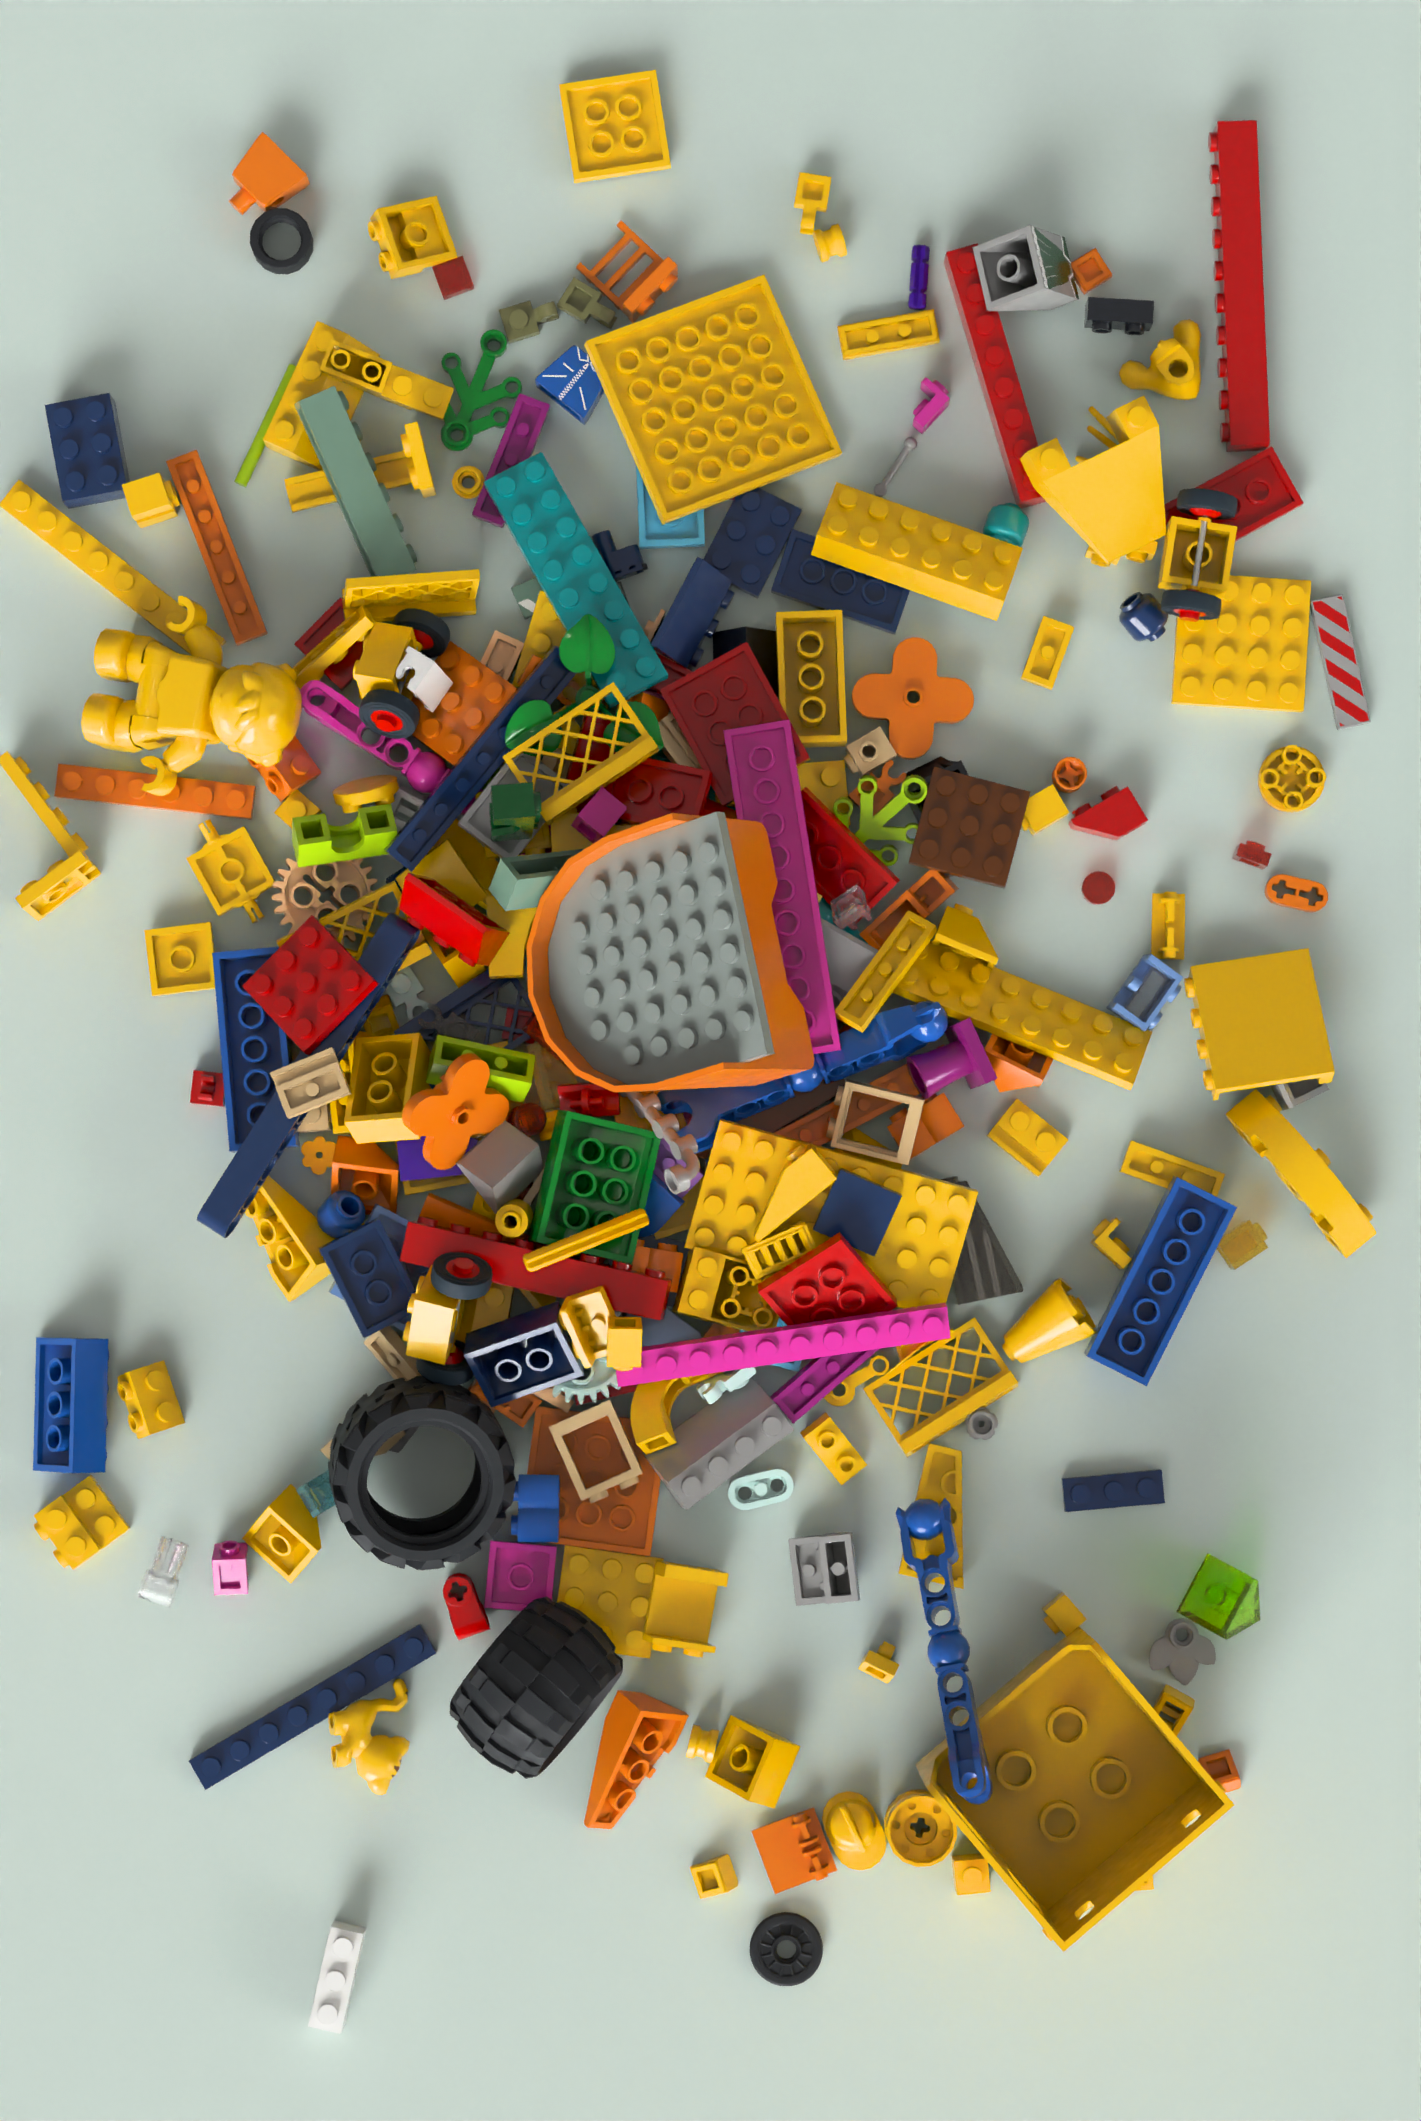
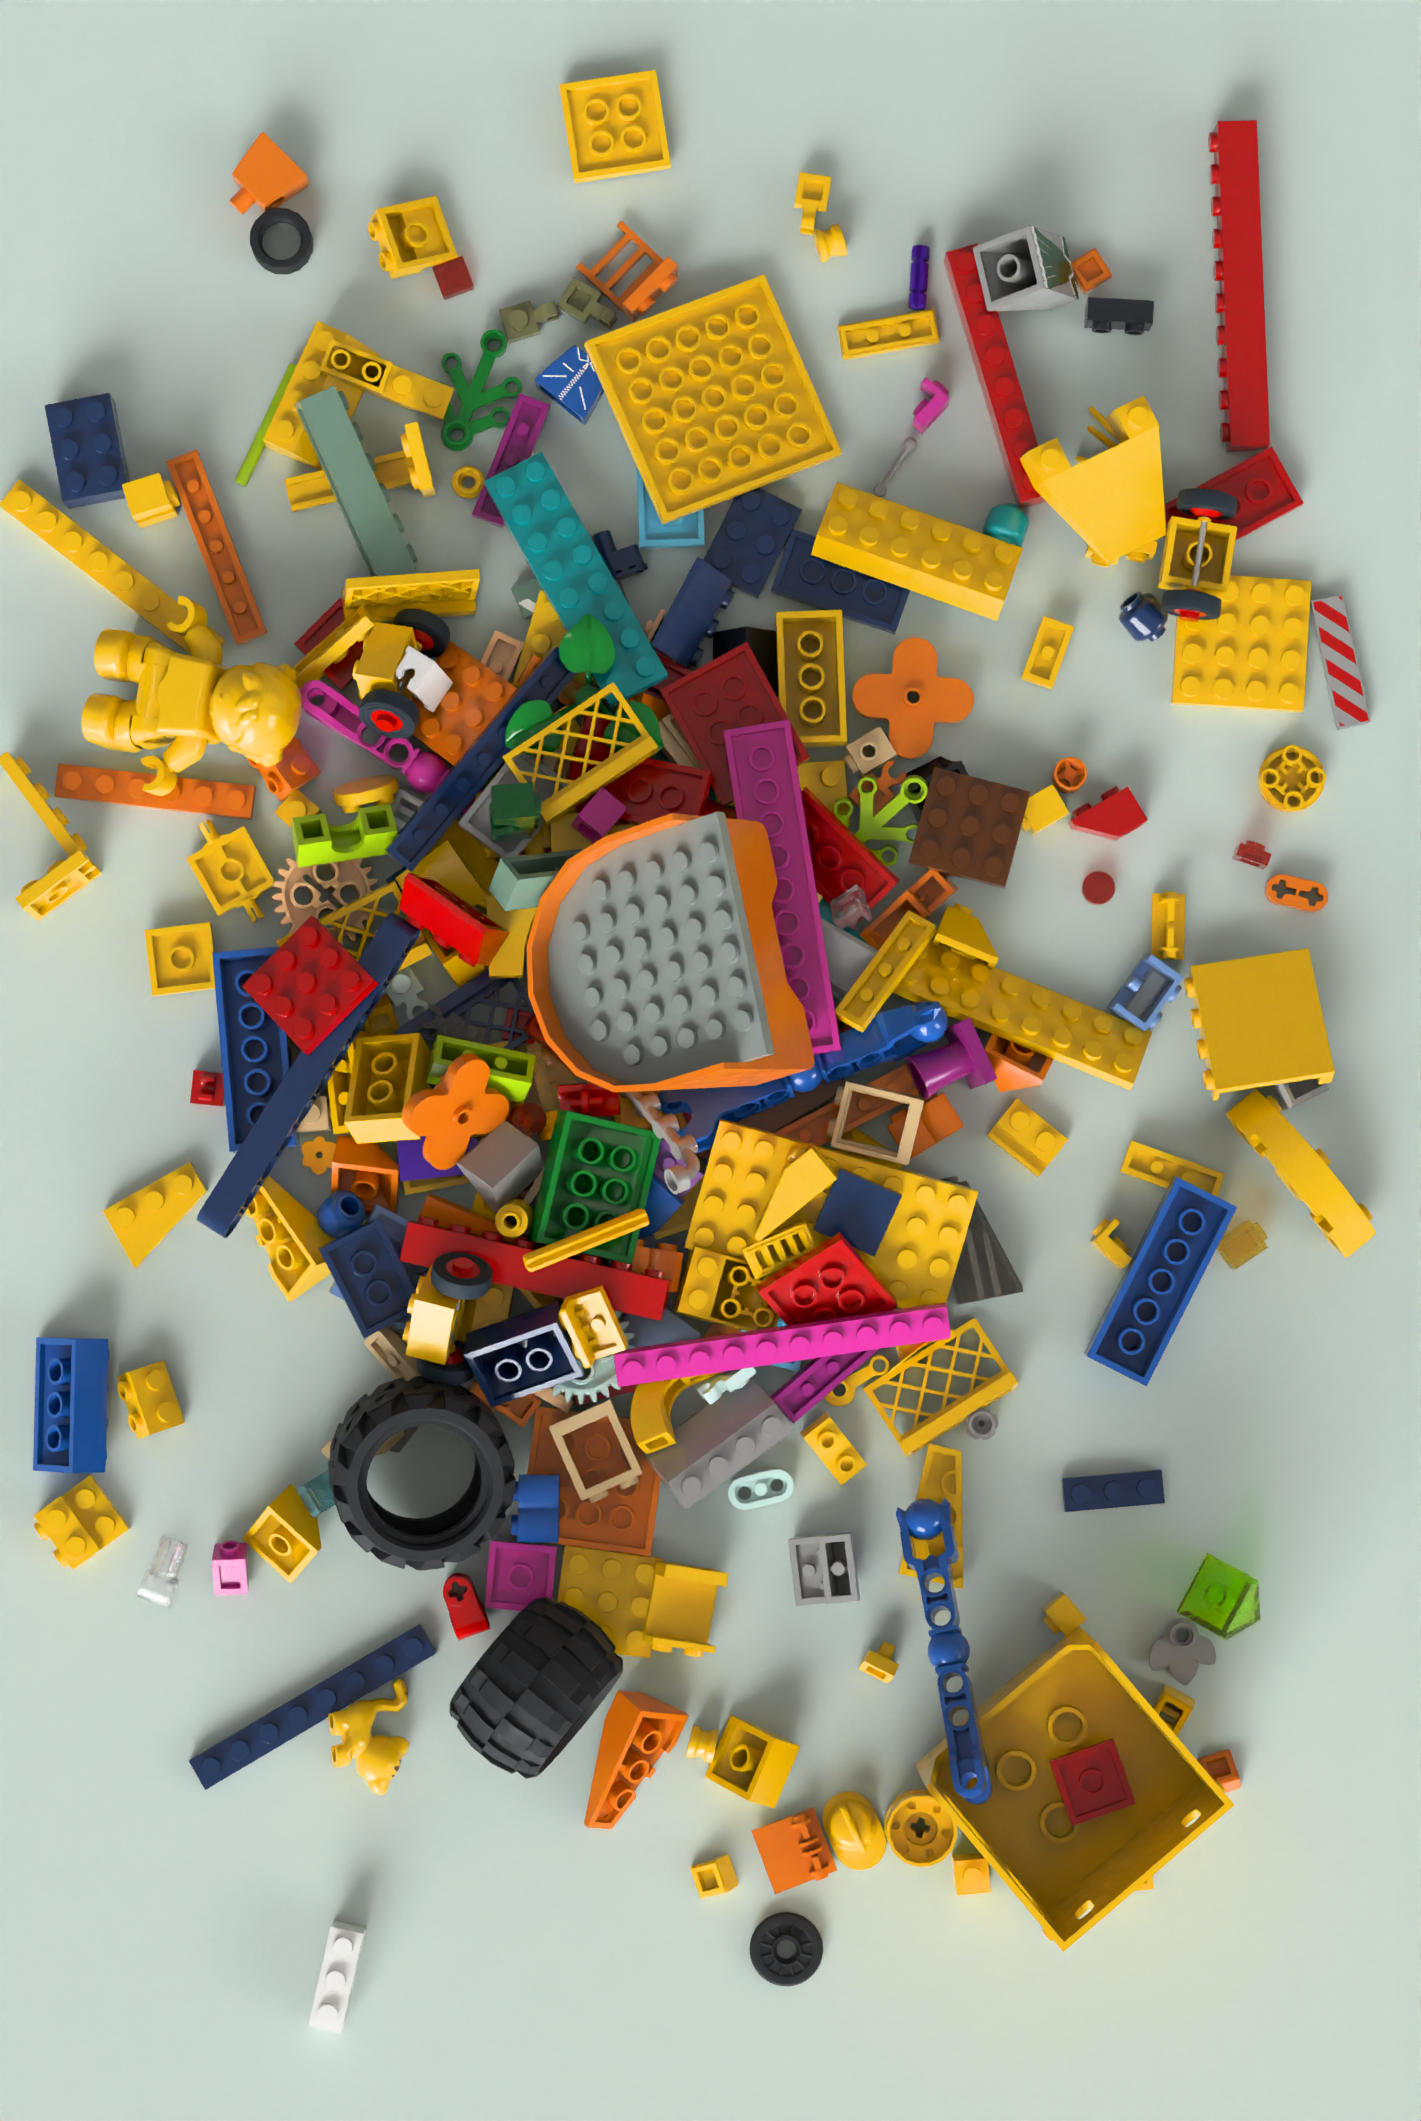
tan plate [270,1047,352,1119] -> none
yellow brick [606,1316,642,1371] -> none
yellow cone [1002,1277,1097,1363] -> none
yellow head [1119,319,1202,400] -> none
none -> yellow wing [103,1162,207,1269]
none -> red plate [1049,1738,1136,1826]

